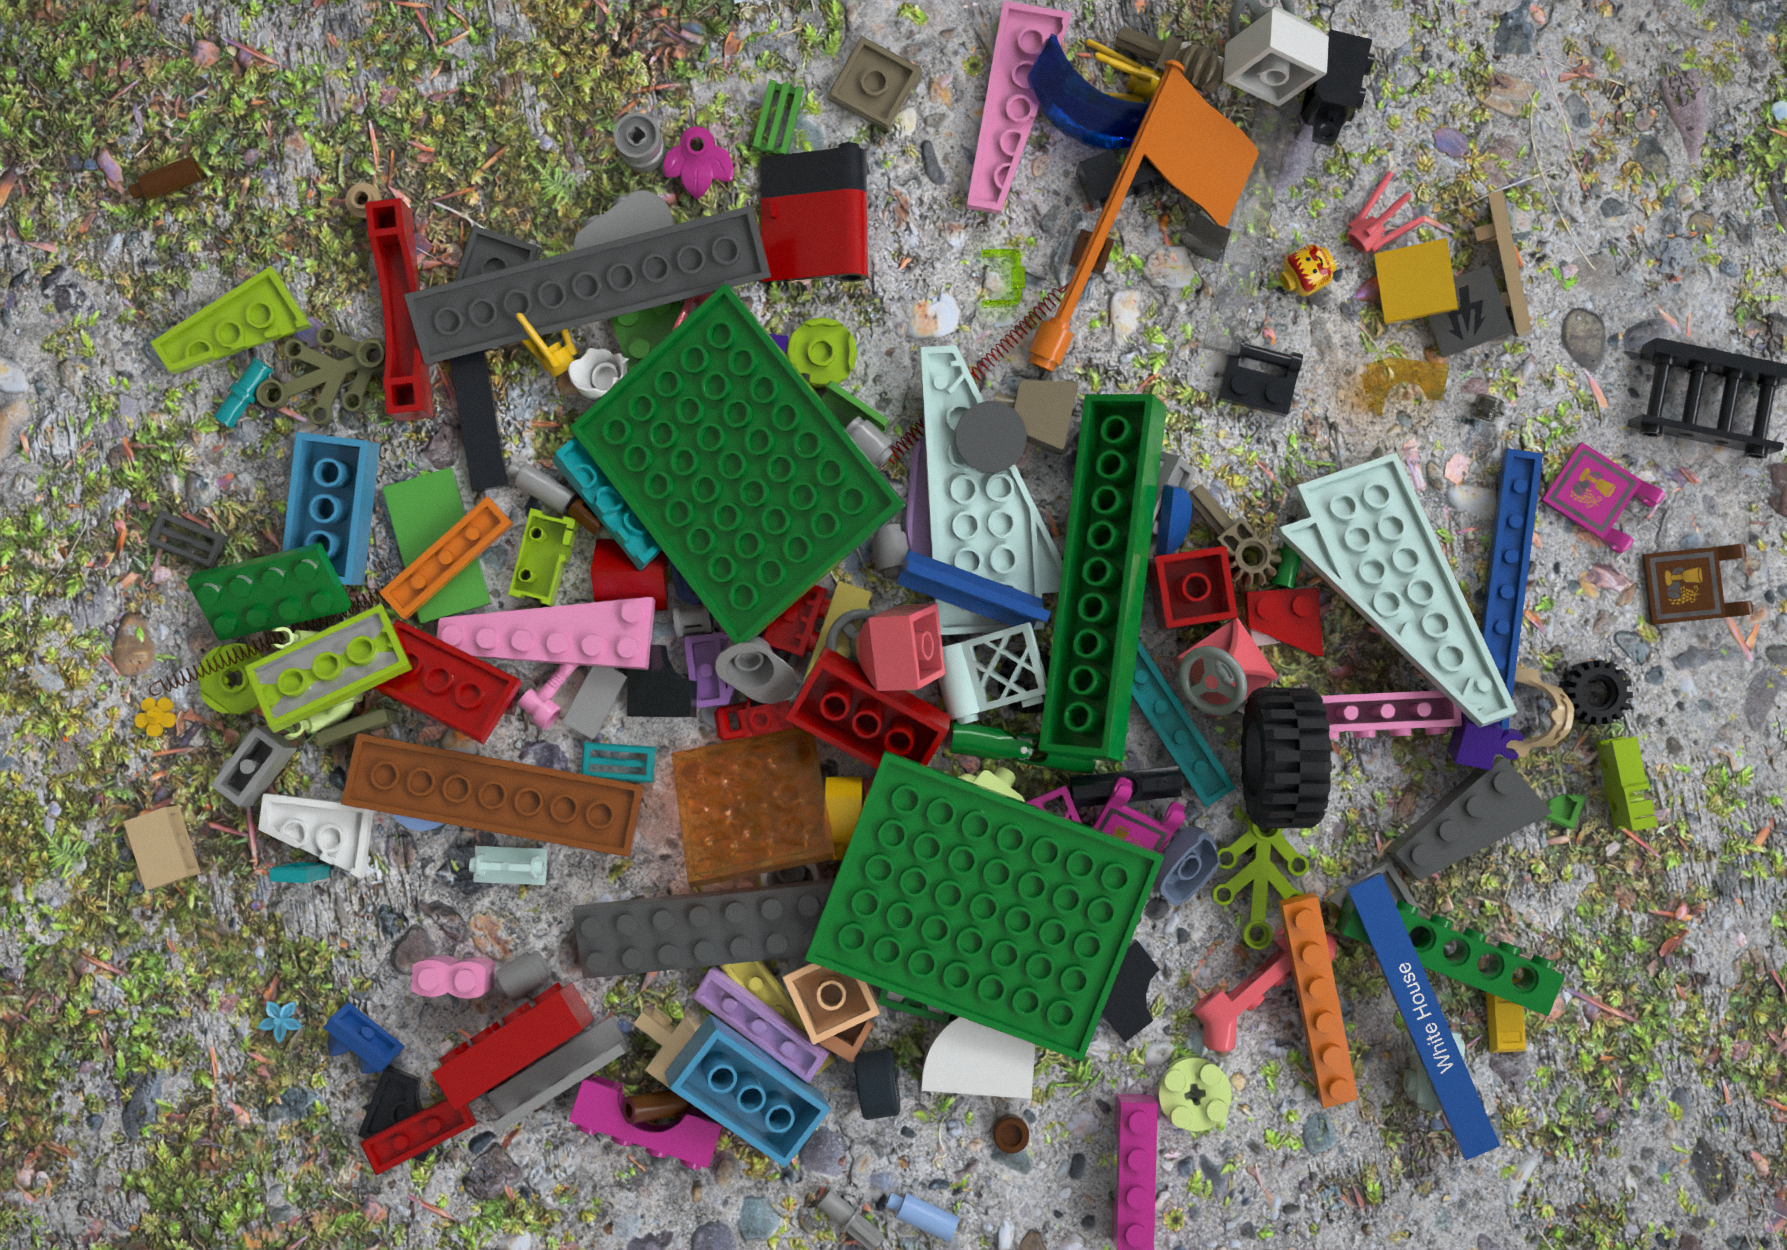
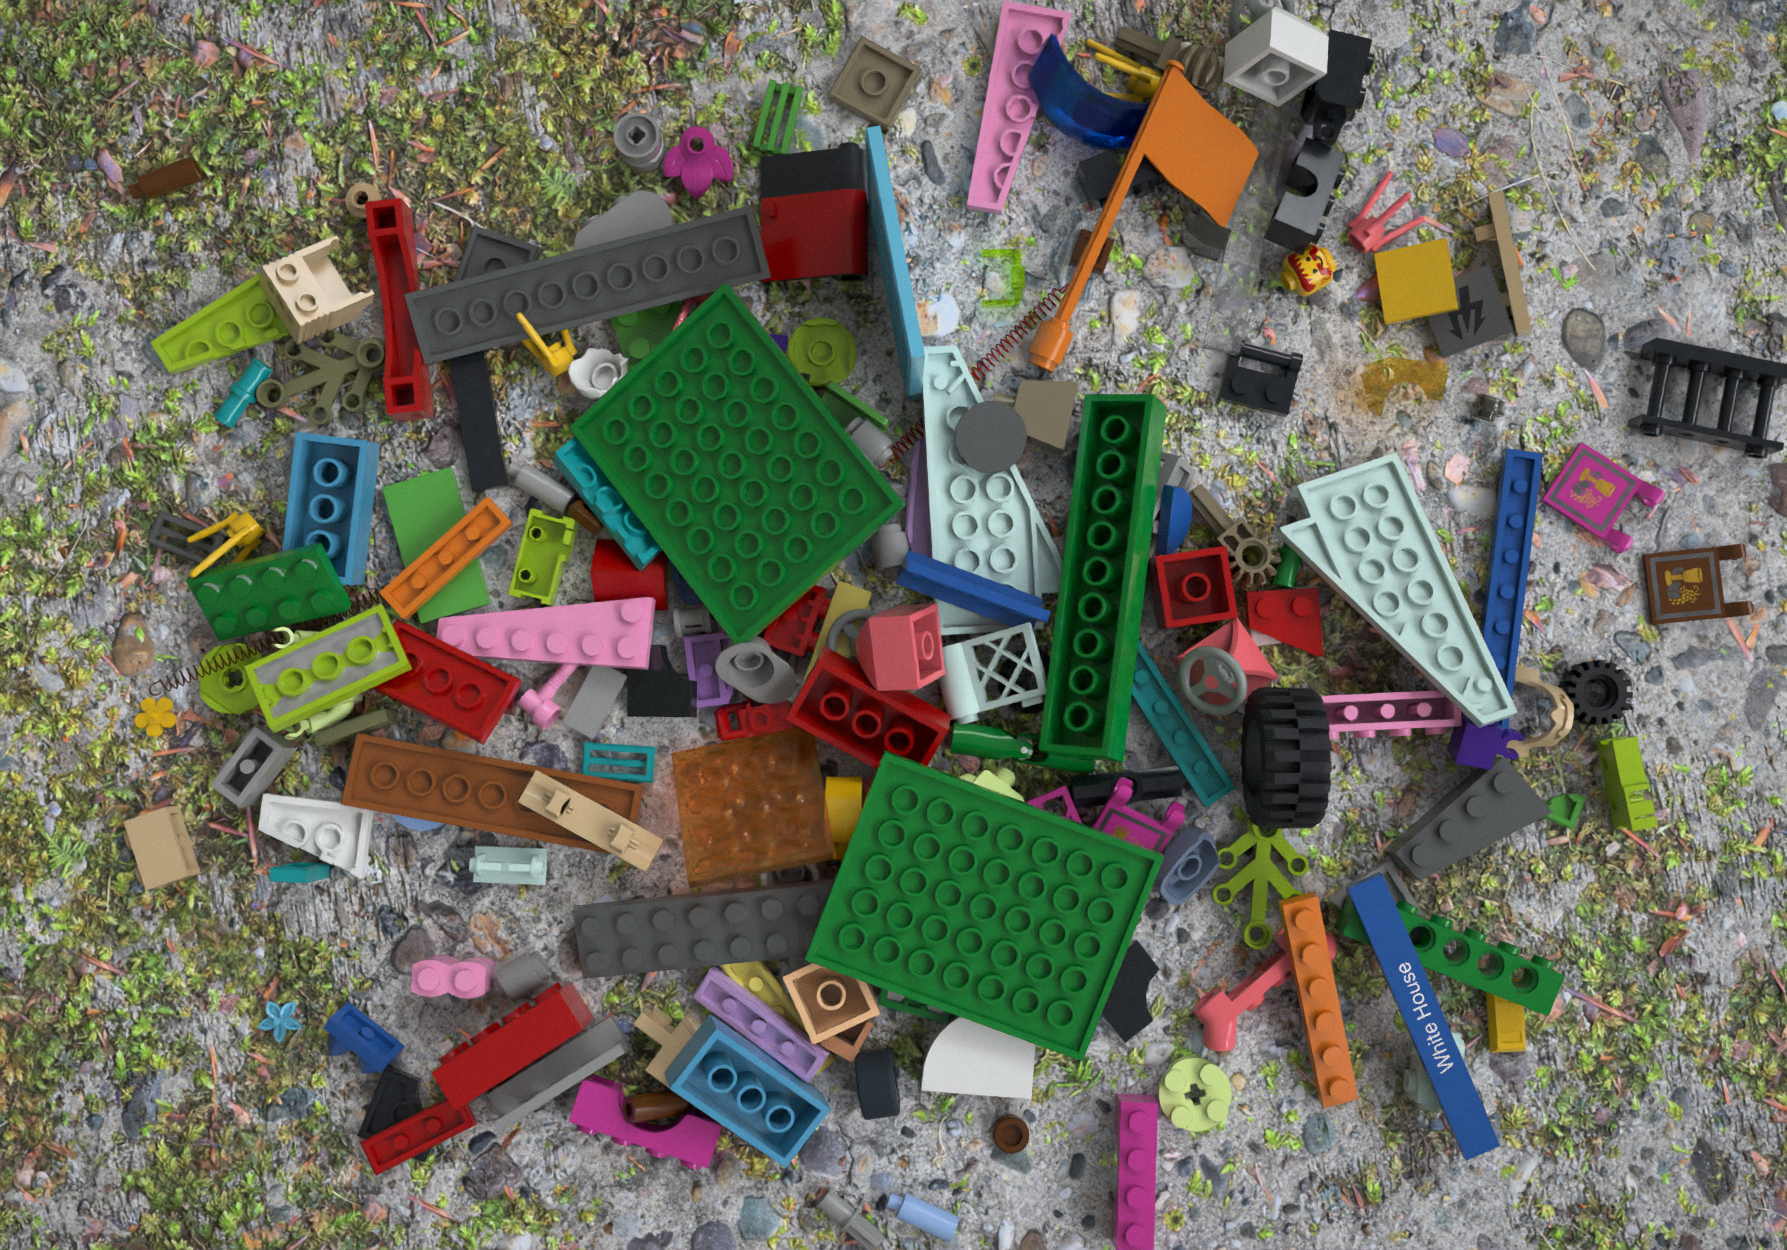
none -> yellow plant [187,511,266,577]
none -> tan piece [259,235,375,345]
none -> tan hinge [518,770,665,872]
none -> medium azure tile [865,126,925,402]
none -> black arch [1263,137,1346,255]

